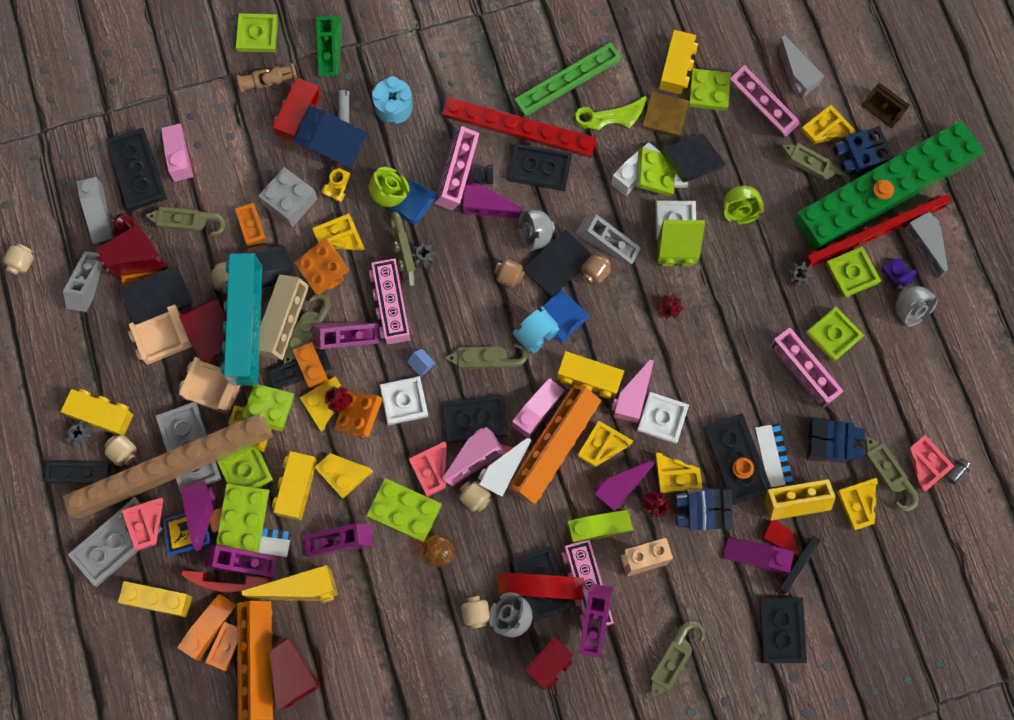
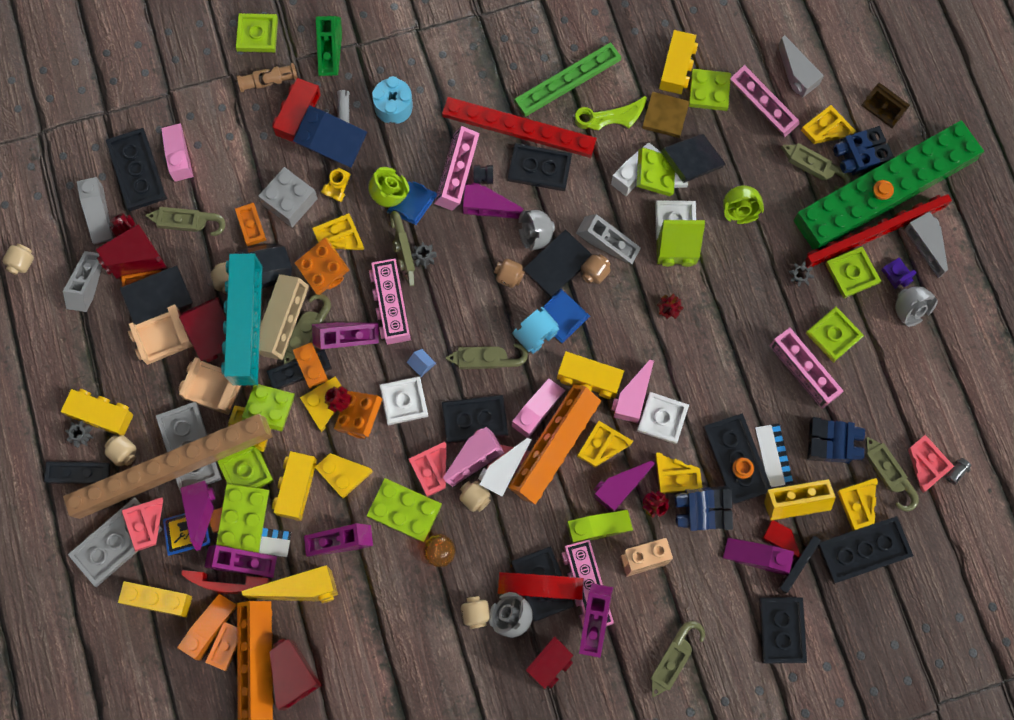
none -> black plate [818,516,914,584]

